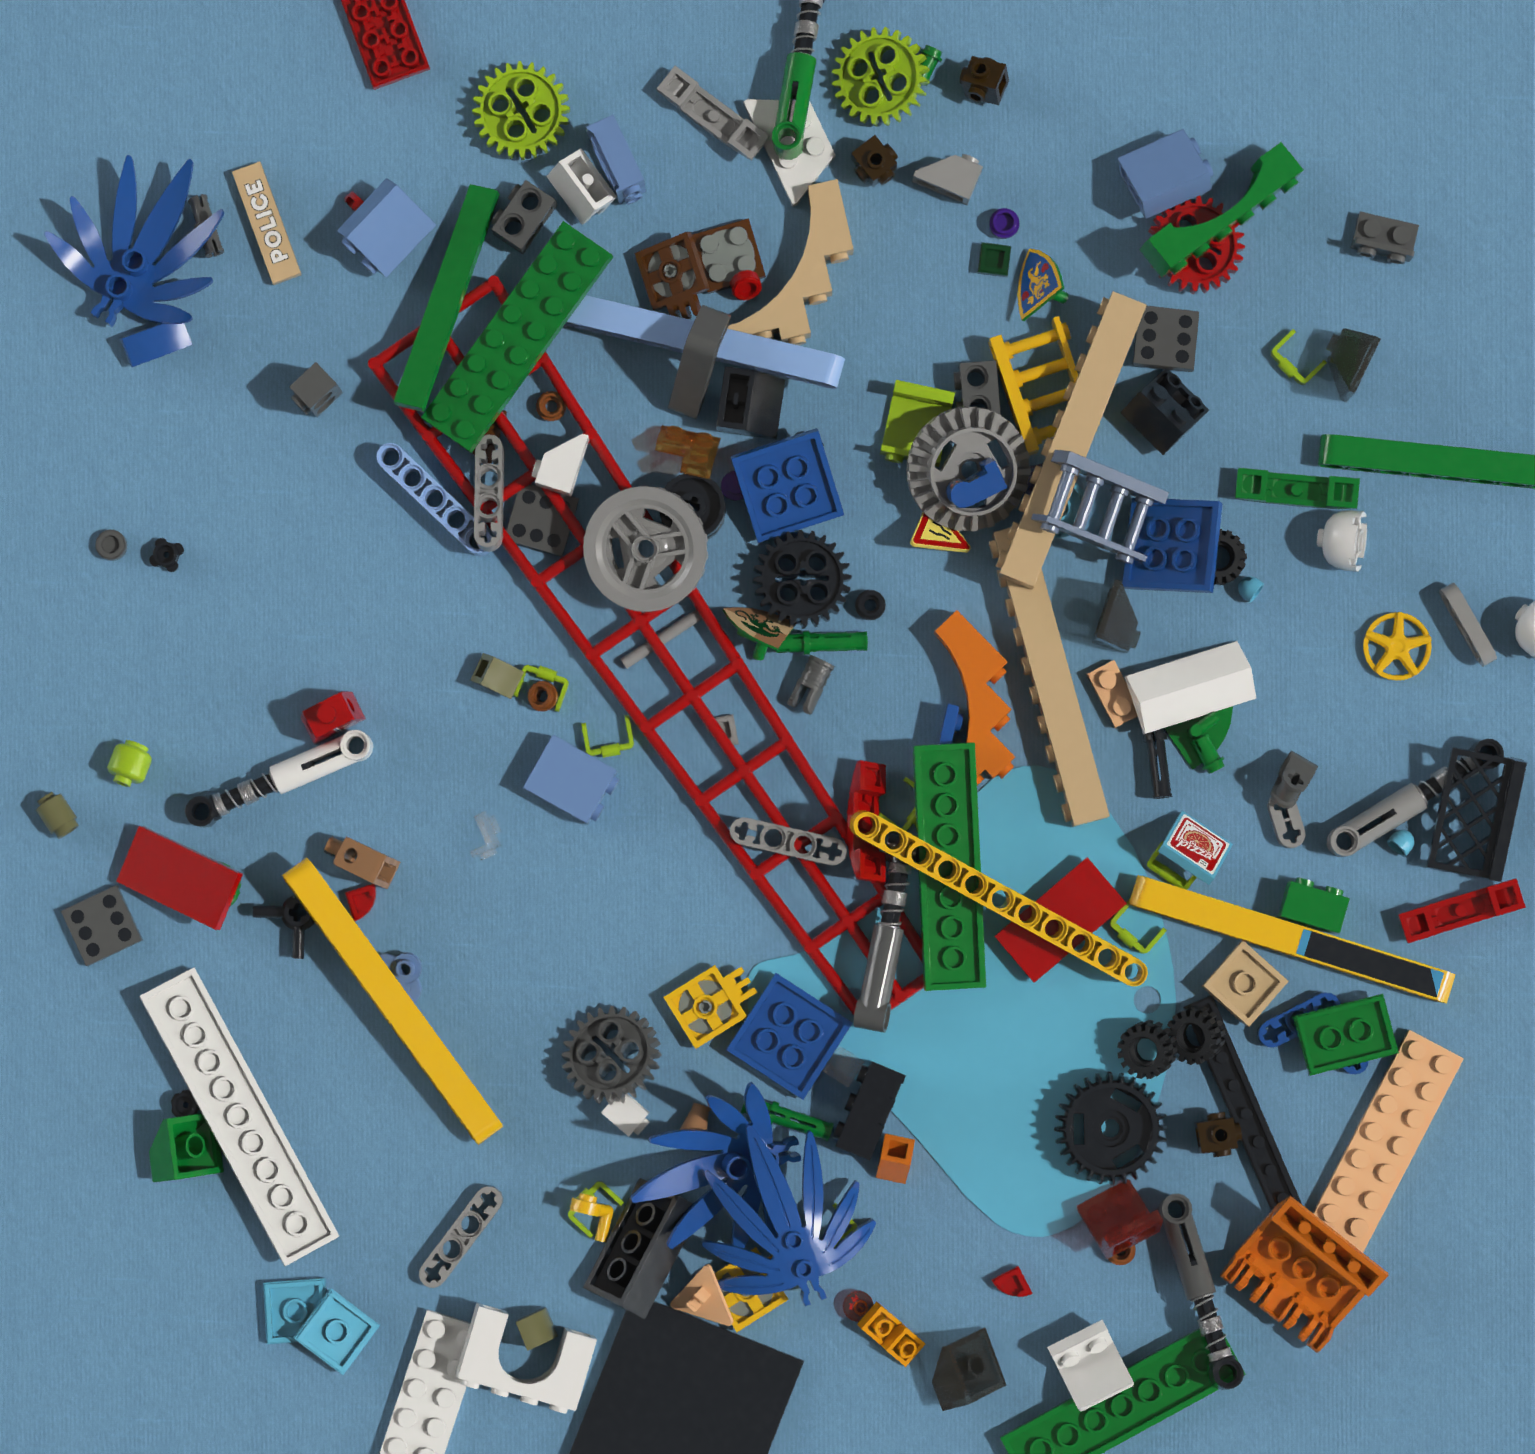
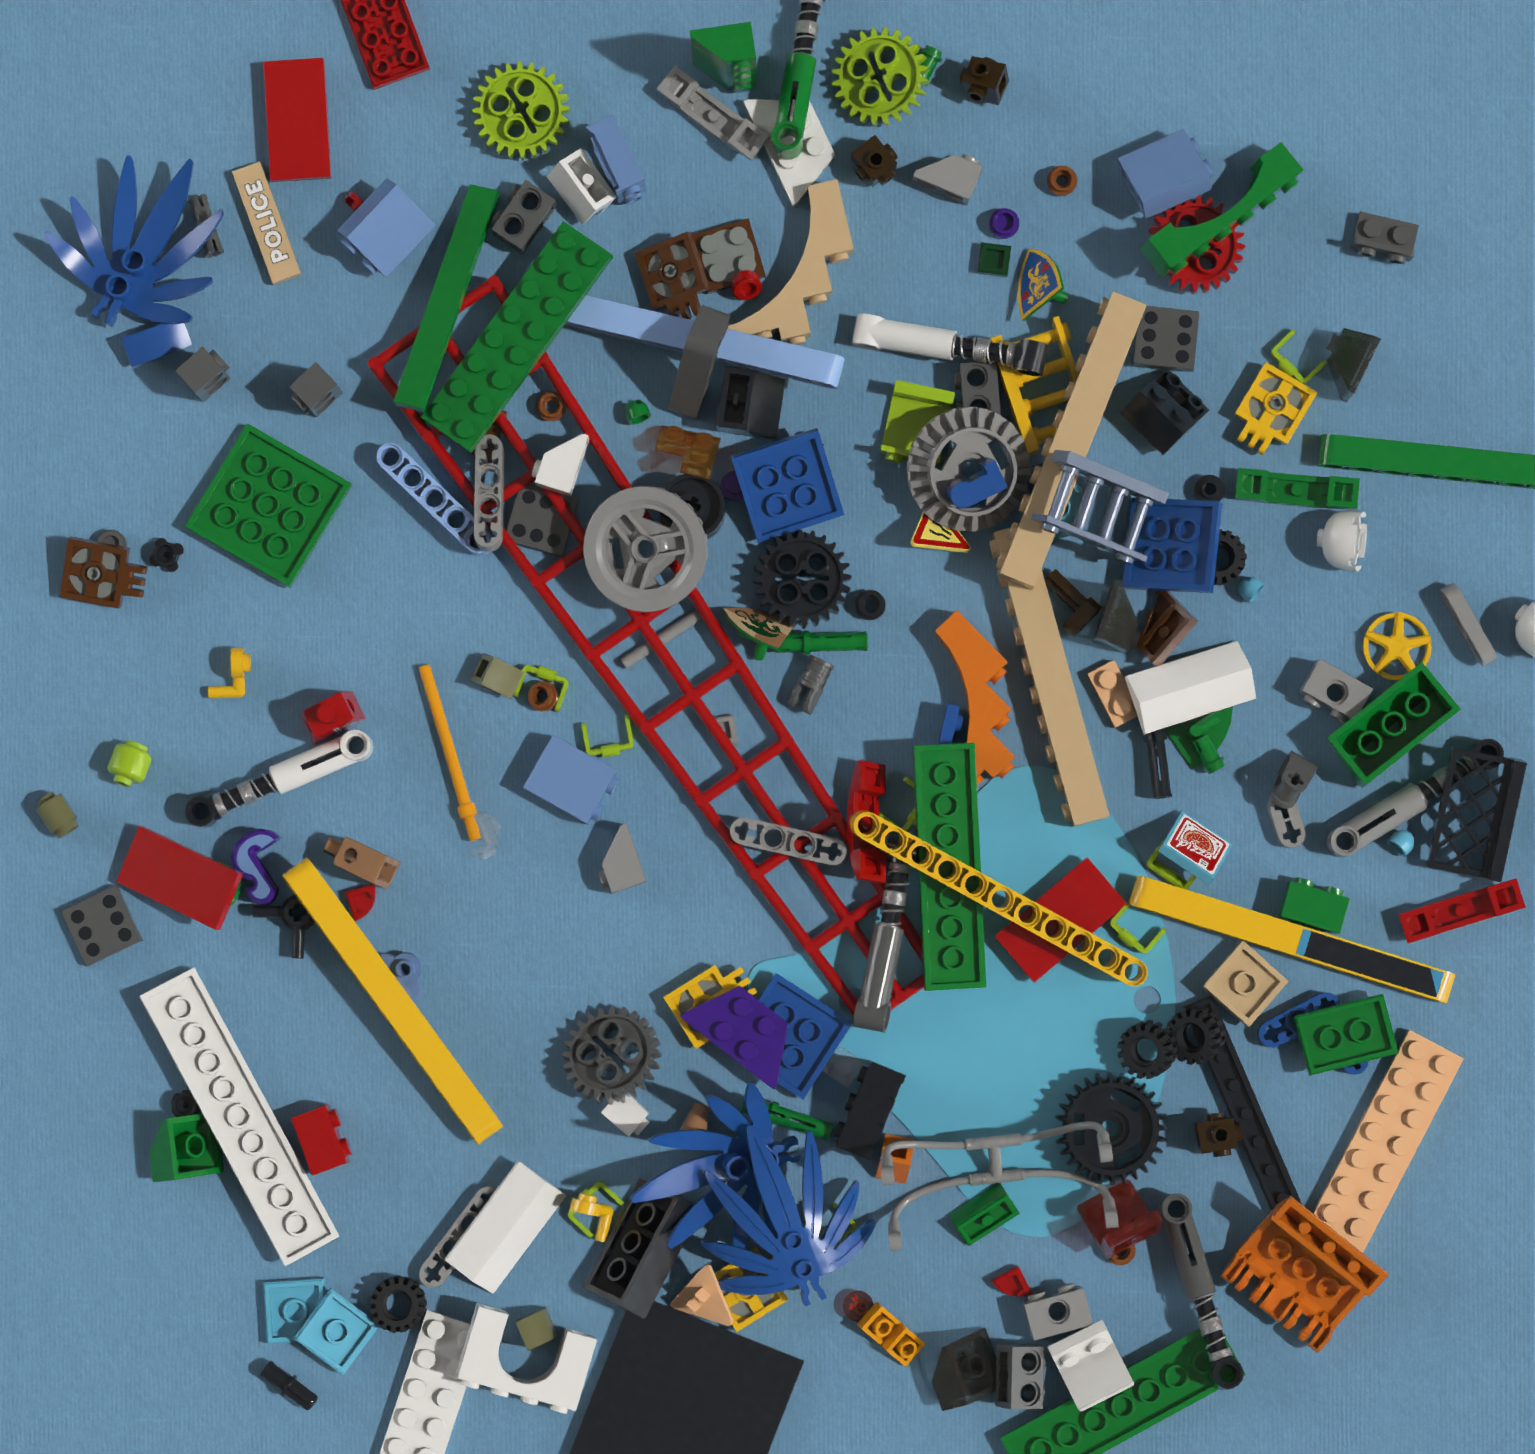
none -> reddish brown piece [60,536,148,609]
none -> dark grey brick [175,346,231,402]
none -> green plate [185,423,352,588]
none -> yellow plate [208,647,251,699]
none -> animal [231,829,282,904]
none -> black axle [260,1360,318,1410]
none -> red tile [263,58,332,182]
none -> red brick [291,1104,352,1176]
none -> black tyre [369,1276,427,1333]
none -> light orange bar [419,664,482,842]
none -> white slope [445,1160,567,1294]
none -> light grey slope [599,824,647,894]
none -> green hinge [625,399,651,425]
none -> dark purple wing [680,986,789,1090]
none -> green slope [690,22,757,93]
none -> piece [852,313,1049,376]
none -> light grey bar [880,1121,1119,1251]
none -> green slope [949,1183,1020,1246]
none -> dark grey brick [995,1344,1046,1410]
none -> light grey brick [1022,1283,1093,1341]
none -> dark brown piece [1045,569,1103,637]
none -> dark orange plate [1047,166,1077,196]
none -> reddish brown wing [1136,591,1198,666]
none -> black plate [1194,475,1225,501]
none -> yellow piece [1234,362,1318,455]
none -> light grey brick [1298,659,1373,724]
none -> green slope [1326,662,1461,789]

